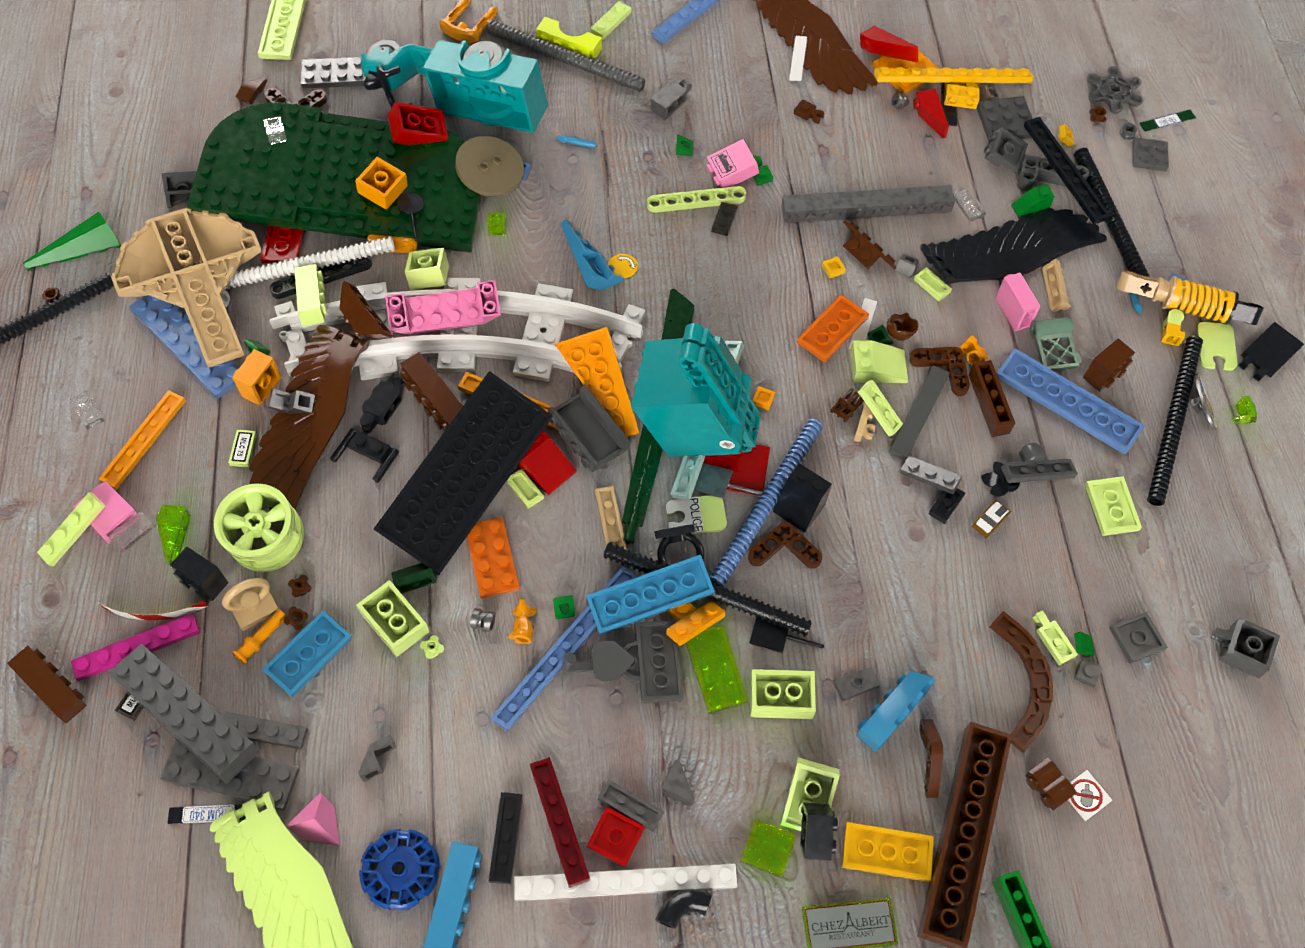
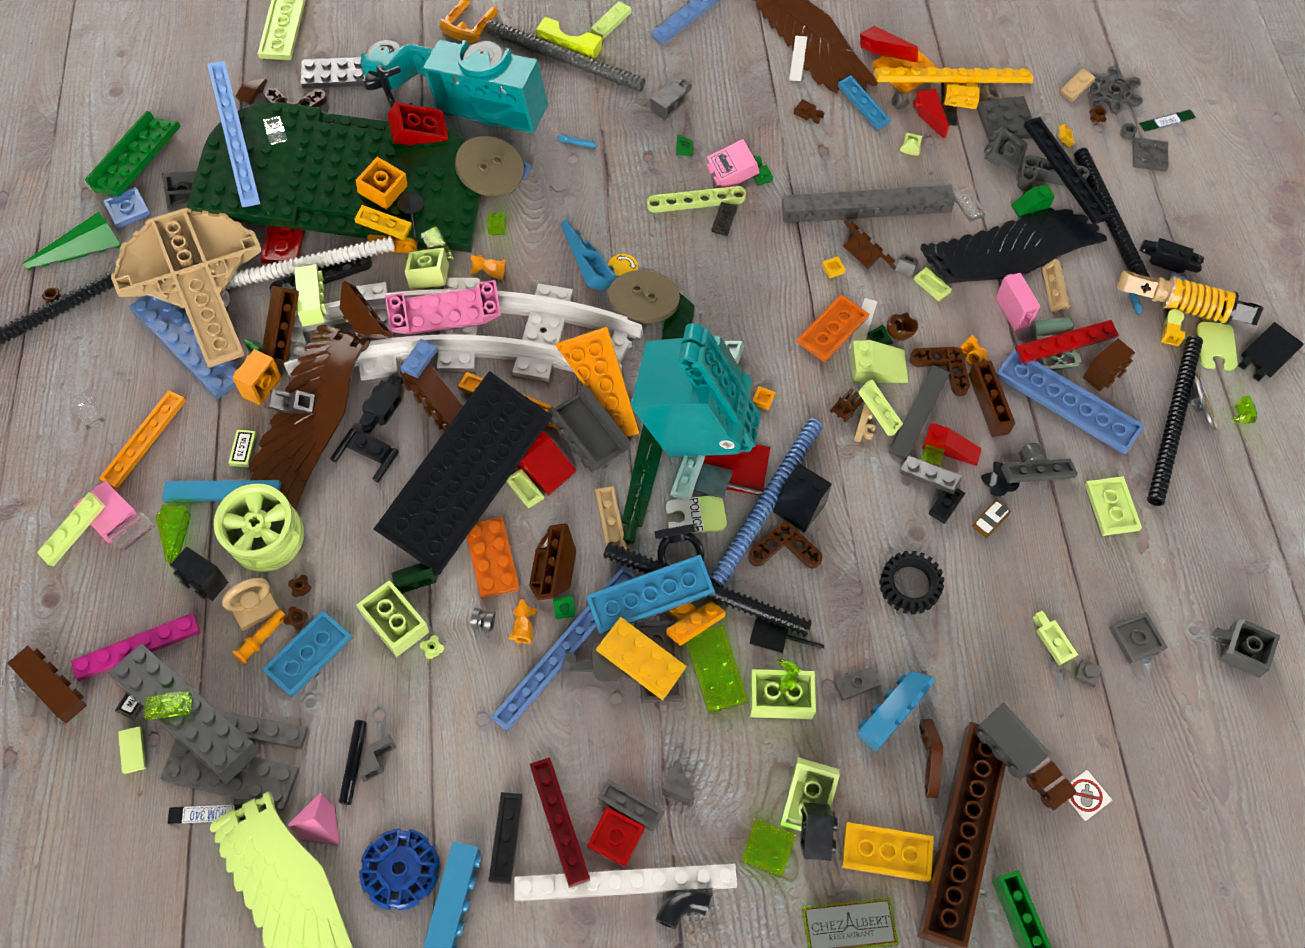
sticker [99,600,208,621] -> none
reddish brown plate [989,611,1053,753] -> none
green tile [1074,632,1095,657] -> none
none -> green bracket [85,111,181,197]
none -> medium blue plate [103,187,151,229]
none -> yellowish green tile [118,726,146,774]
none -> clear neon green plate [144,690,192,720]
none -> dark azure tile [162,480,281,502]
none -> light blue plate [208,61,260,208]
none -> reddish brown brick [261,286,299,364]
none -> black axle [339,720,367,805]
none -> yellow plate [355,205,412,240]
none -> medium blue plate [401,339,438,378]
none -> clear neon green tile [420,226,454,260]
none -> light orange animal [470,254,506,281]
none -> reddish brown wedge [529,523,576,600]
none -> yellow plate [596,617,687,700]
none -> dark tan plate [608,271,680,324]
none -> clear neon green plate [776,659,802,694]
none -> dark azure tile [838,75,891,130]
none -> black tyre [879,550,945,614]
none -> yellowish green tile [900,132,922,156]
none -> clear neon green plate [921,444,945,467]
none -> red slope [922,423,982,466]
none -> dark grey slope [975,702,1051,781]
none -> red plate [1015,320,1119,364]
none -> tan plate [1060,68,1095,102]
none -> black hinge [1139,238,1204,273]

